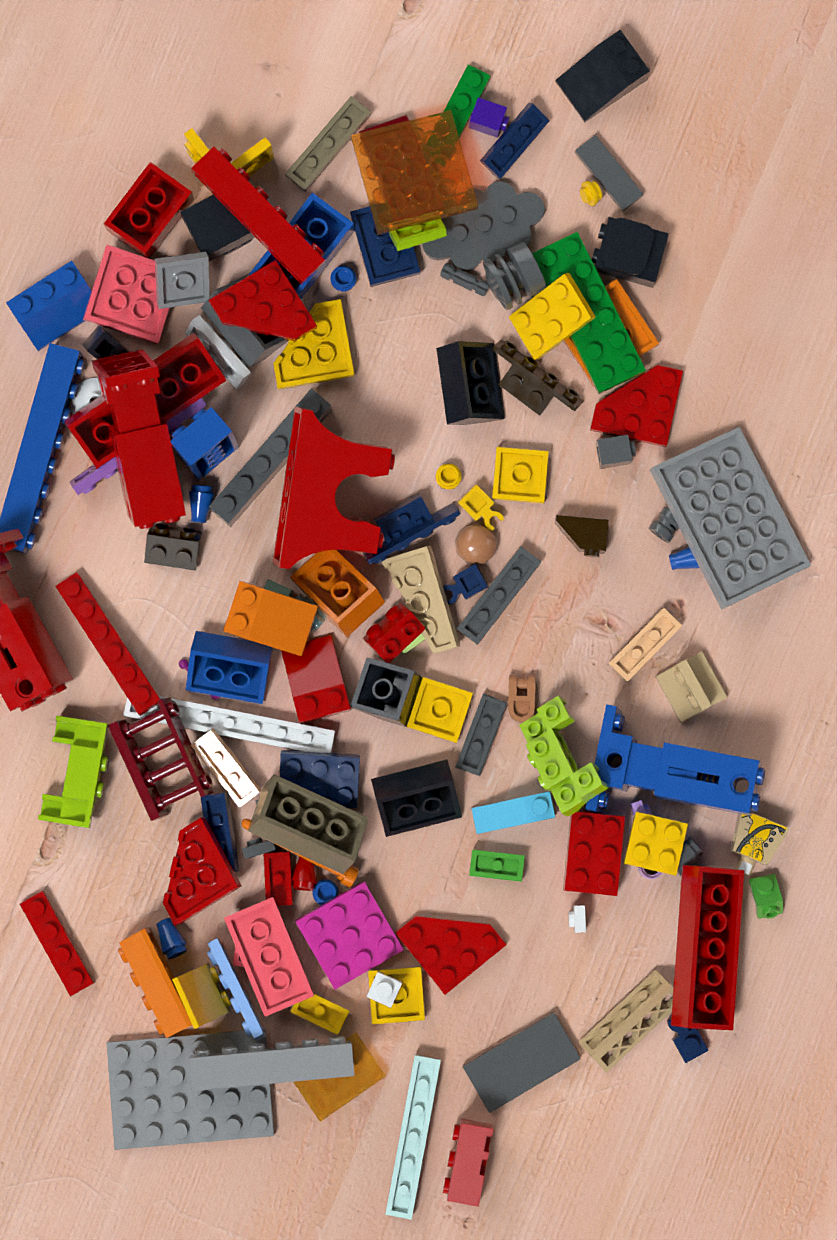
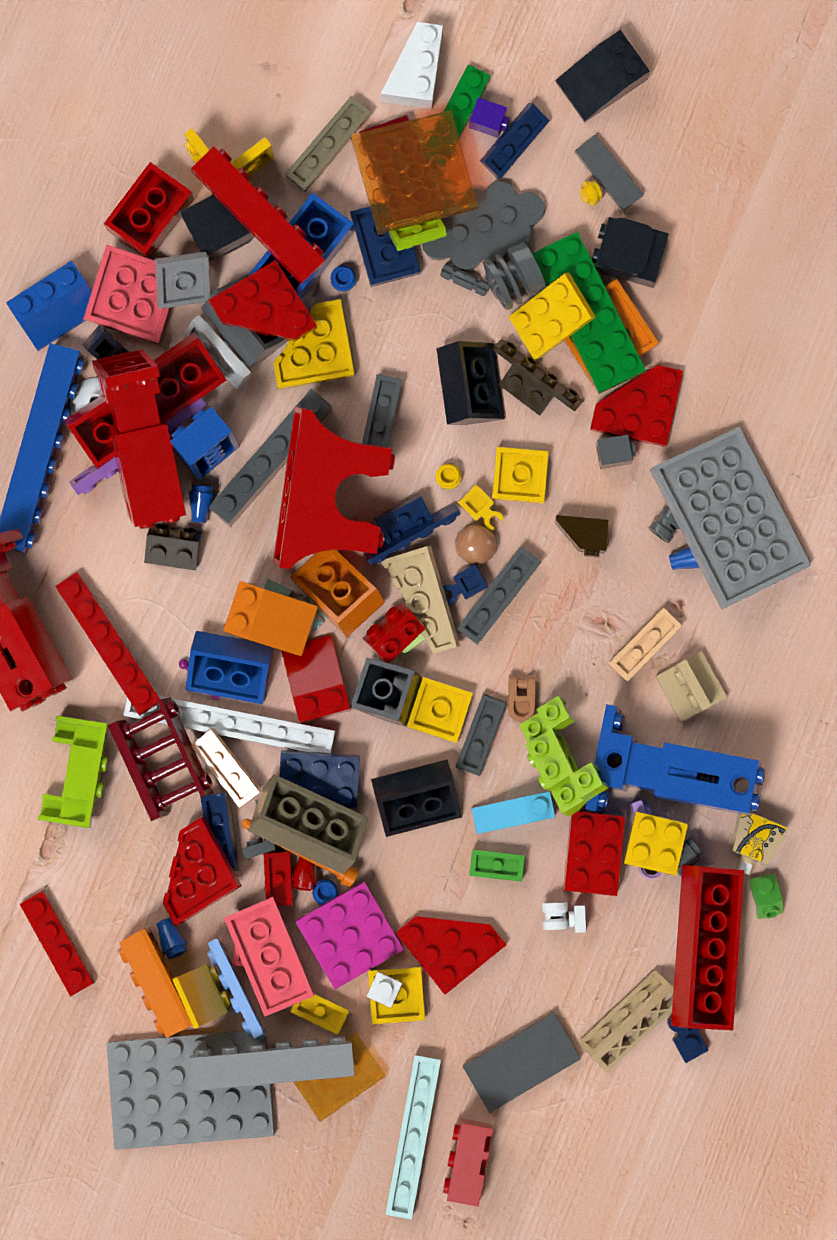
none -> dark grey plate [362,374,402,447]
none -> white wedge [381,22,443,109]
none -> white wheel [542,902,569,930]

